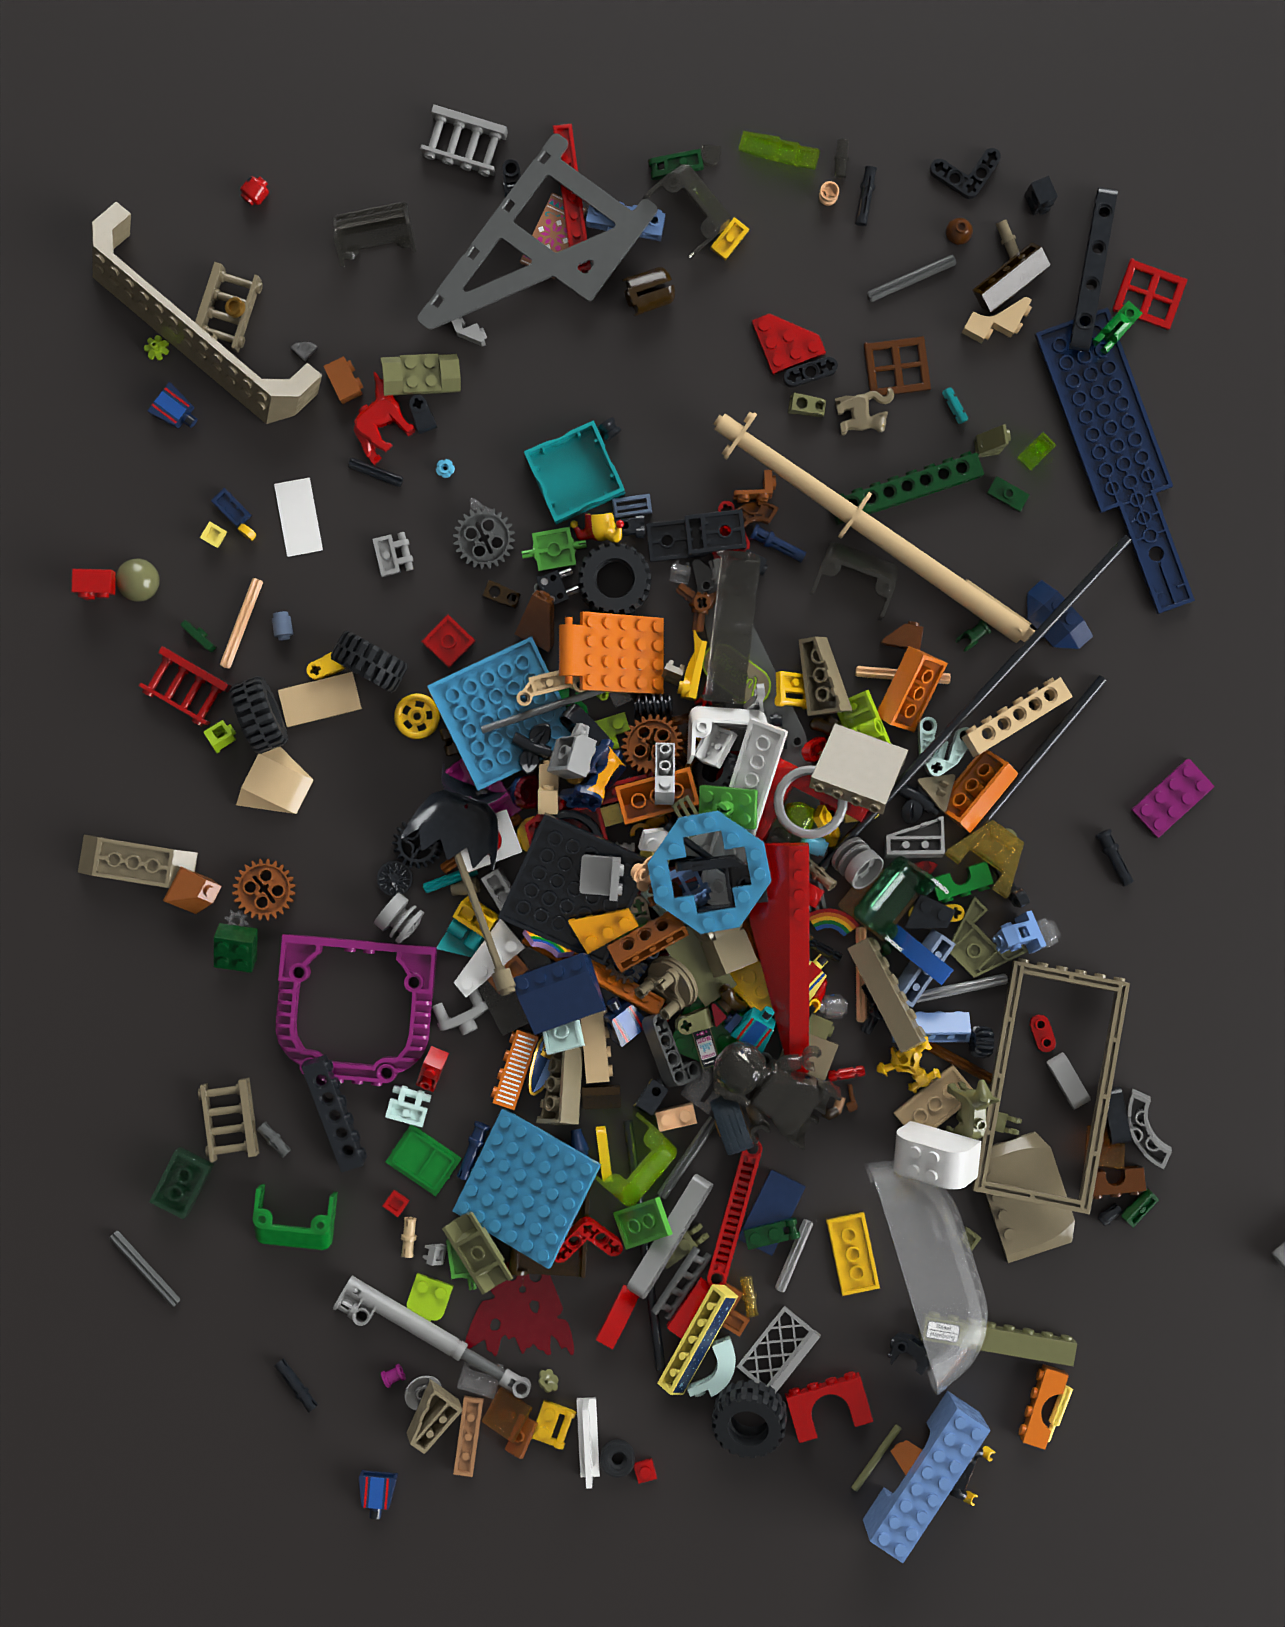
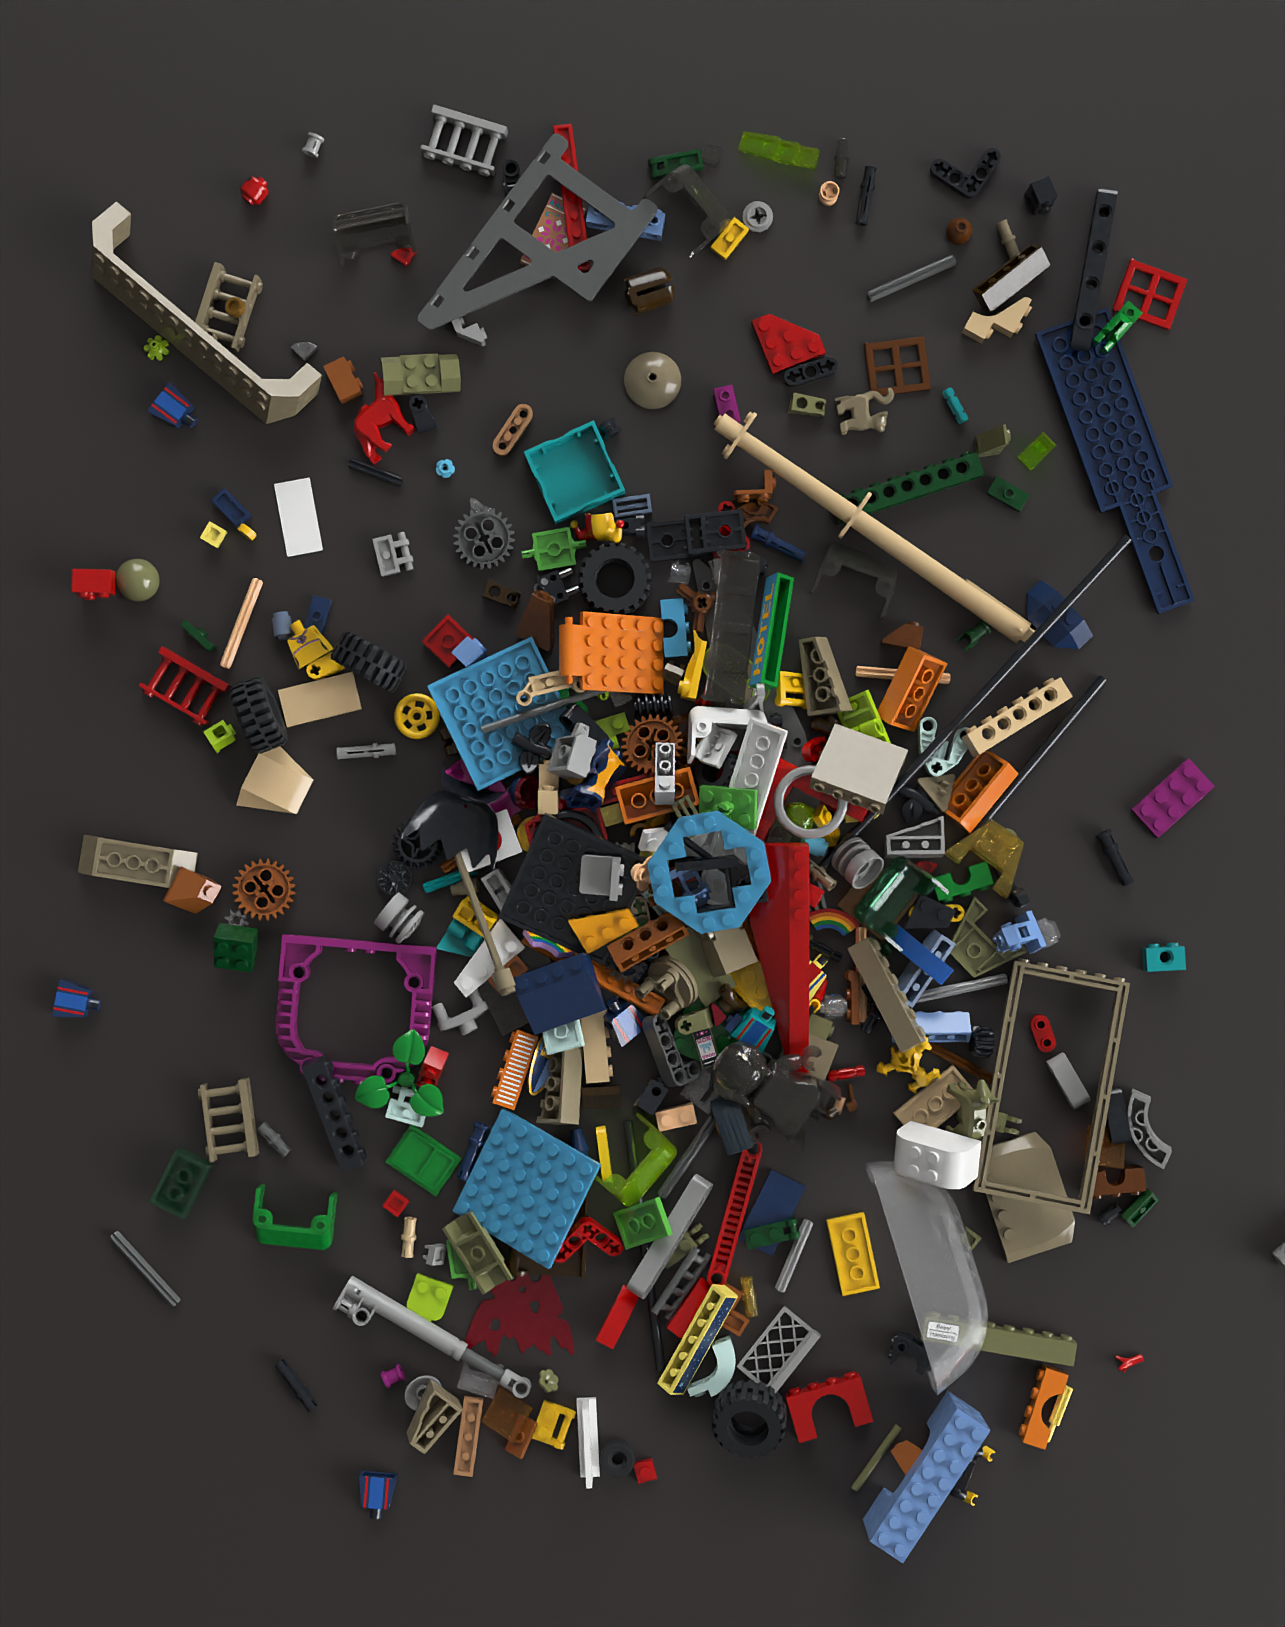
none -> torso [52,979,101,1017]
none -> yellow torso [287,620,333,669]
none -> light grey bush [302,132,324,158]
none -> dark blue plate [304,595,332,635]
none -> light grey pin [337,743,396,760]
none -> green plant [355,1029,444,1117]
none -> red tile [390,247,417,267]
none -> medium blue brick [451,636,488,667]
none -> medium nougat plate [493,404,533,456]
none -> dark tan dish [624,352,681,409]
none -> dark azure arch [660,598,691,659]
none -> magenta brick [713,385,741,424]
none -> light grey gear [743,201,773,232]
none -> green brick [749,572,794,691]
none -> dark orange plate [844,969,860,1025]
none -> red bar [1115,1354,1144,1373]
none -> teal brick [1142,943,1186,972]

